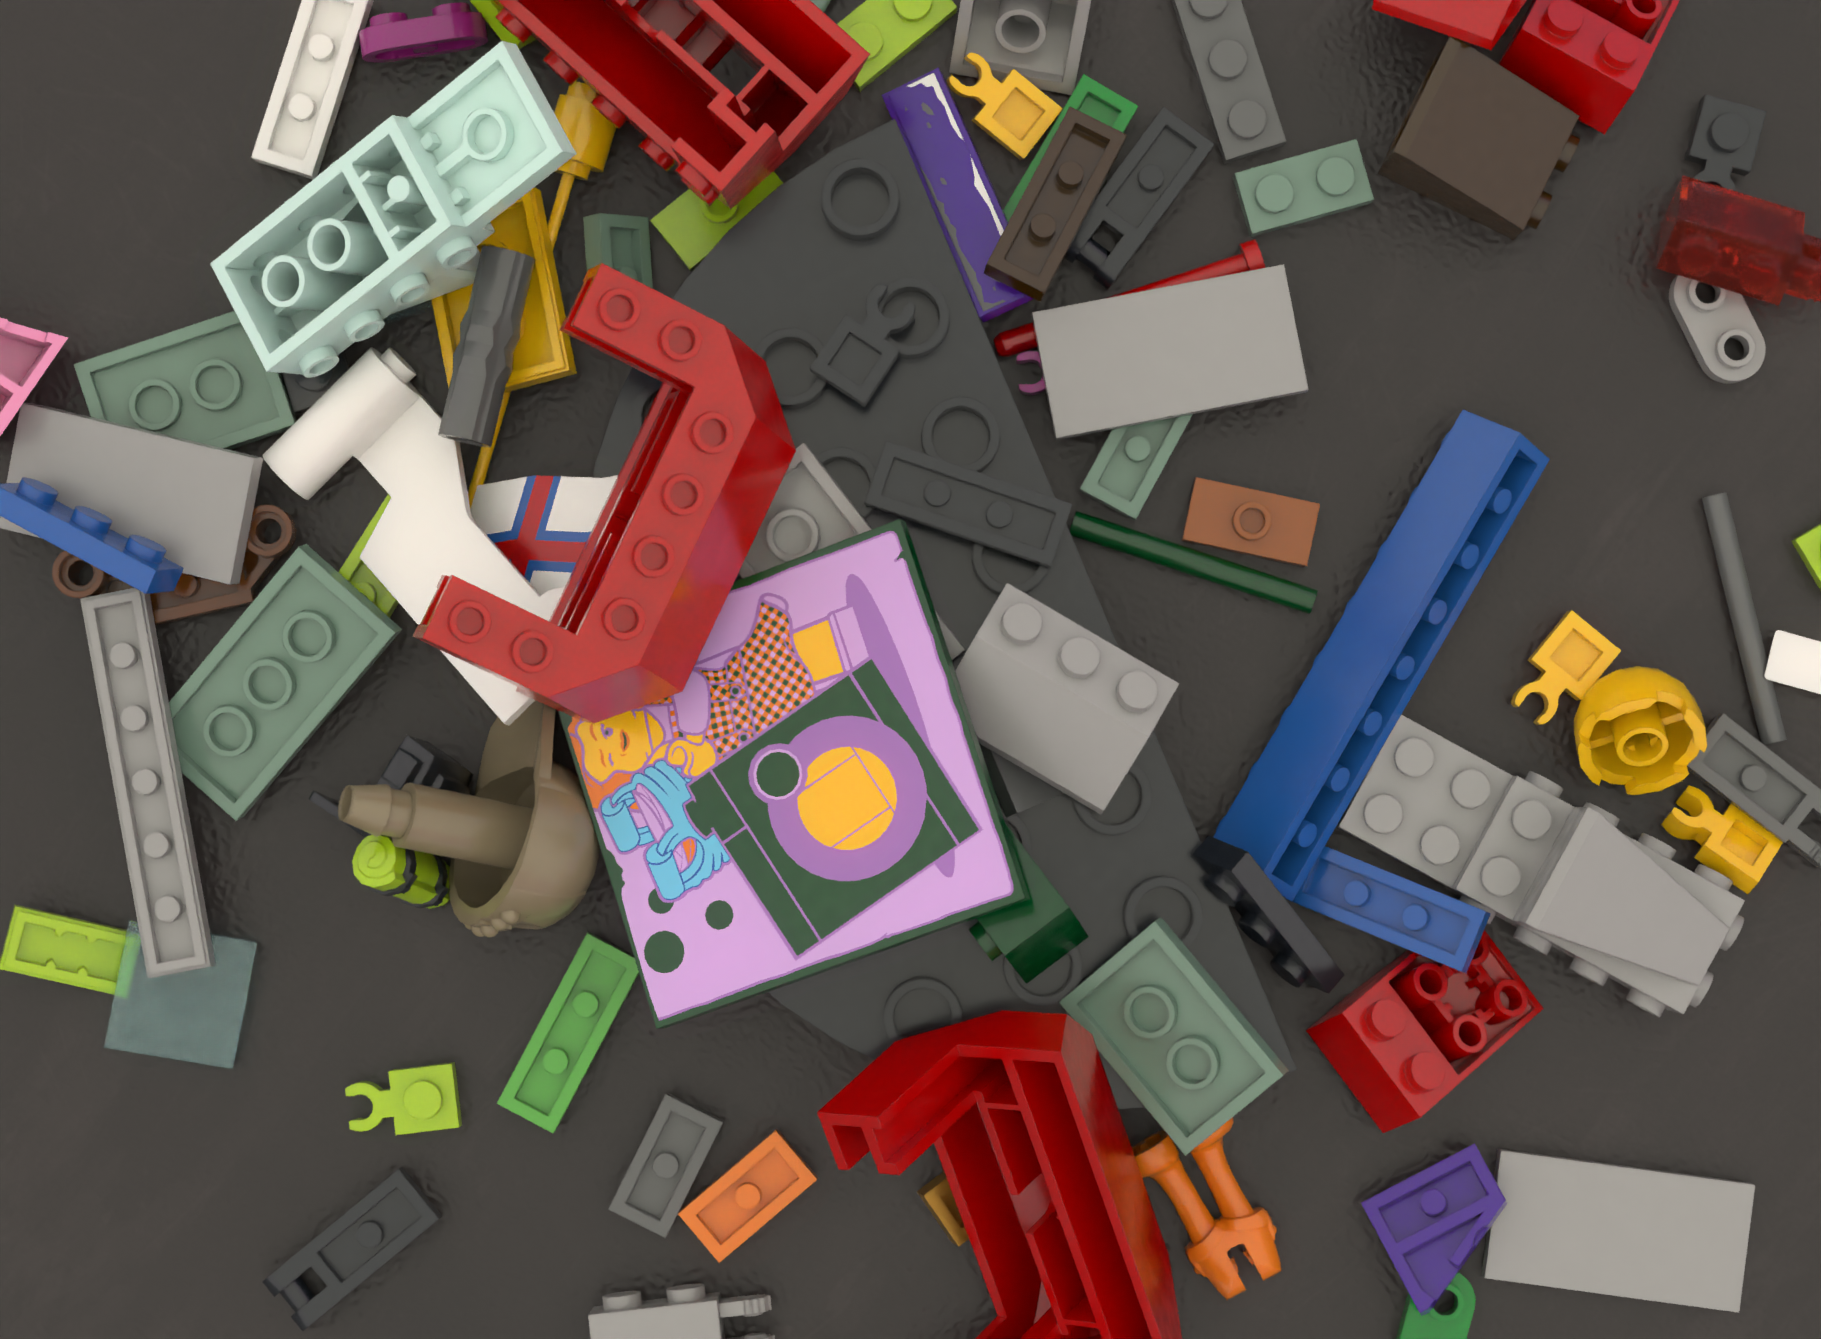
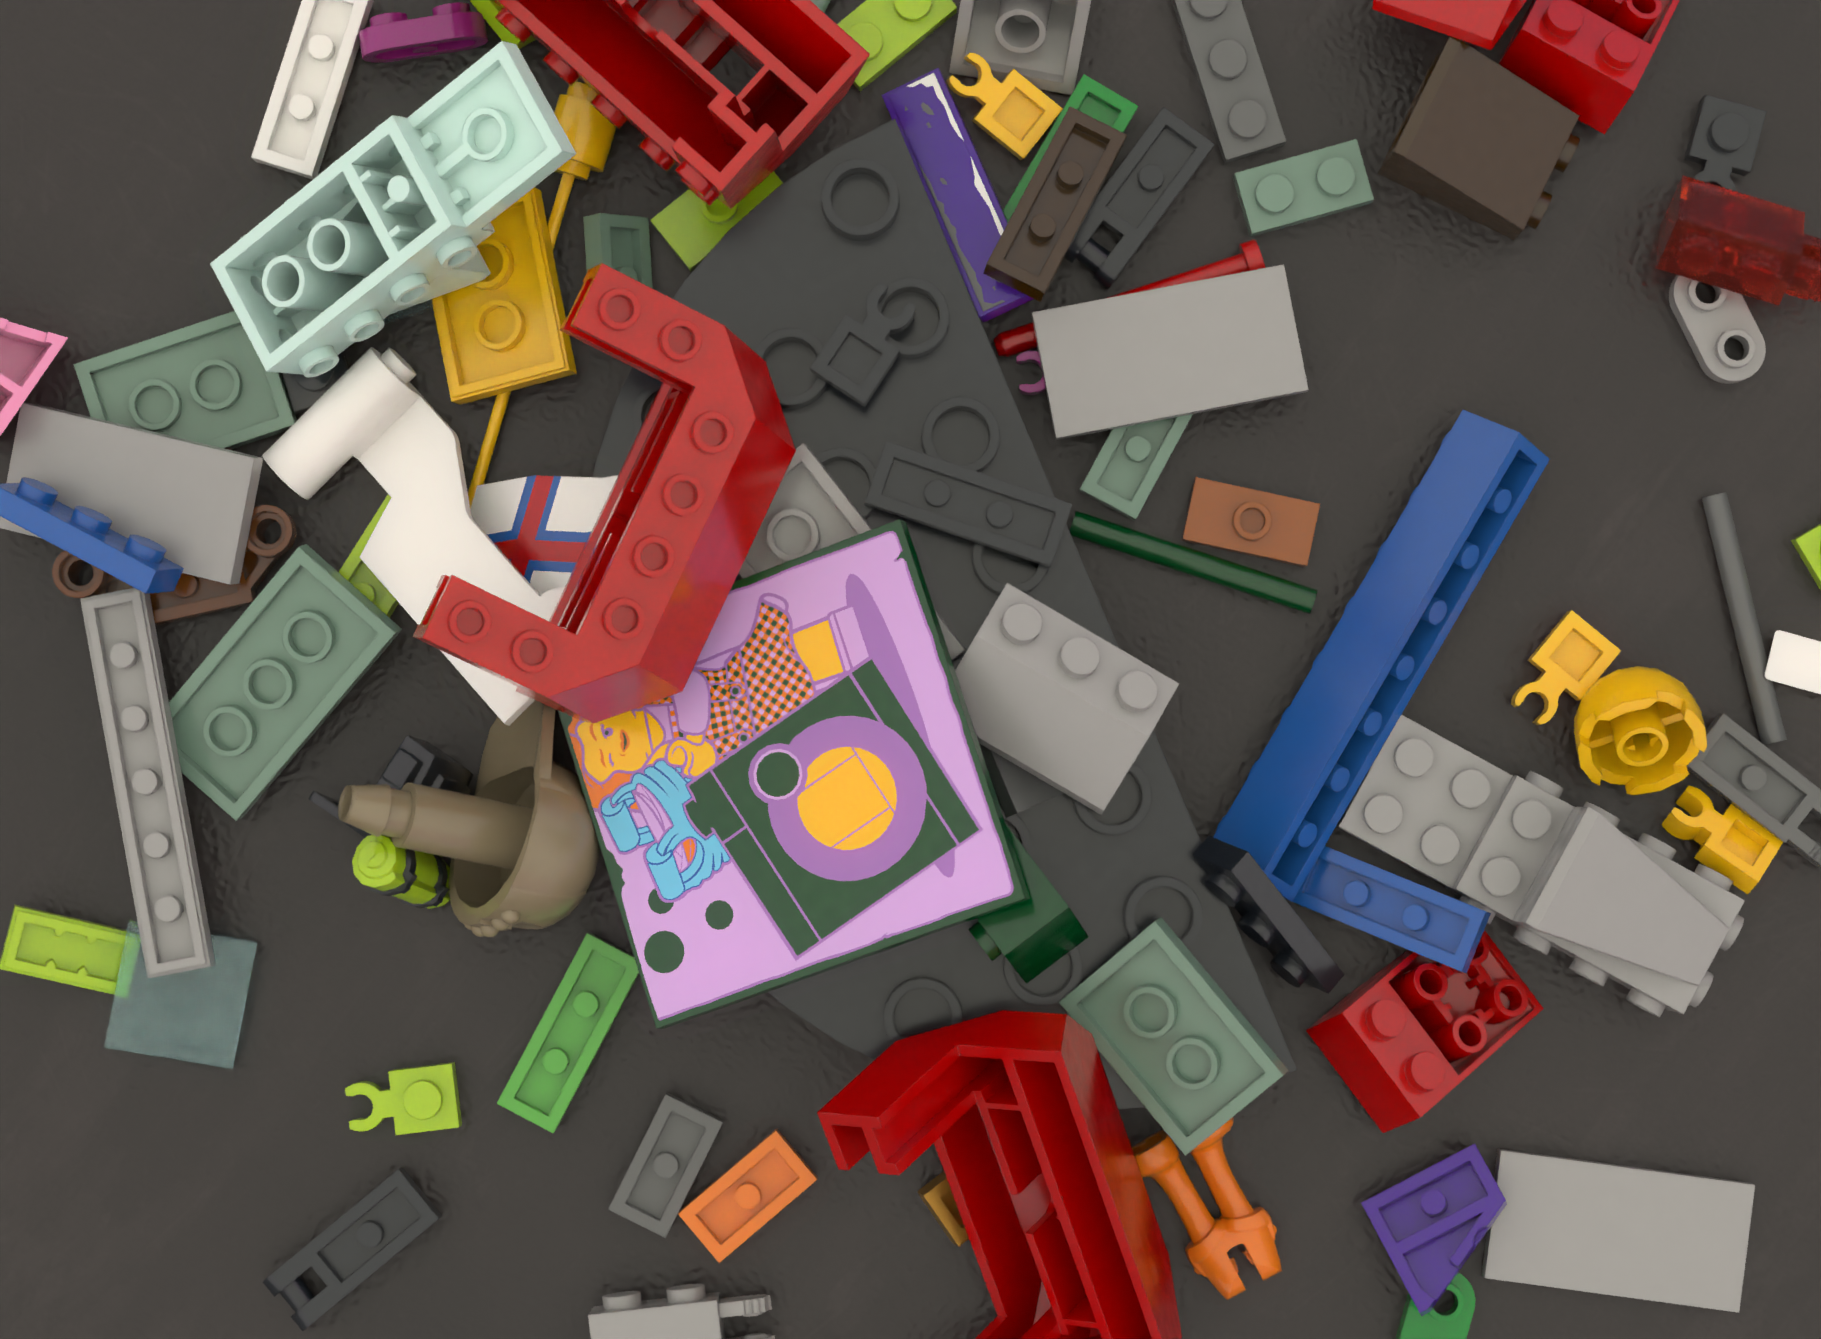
dark grey axle [438,246,535,448] -> none

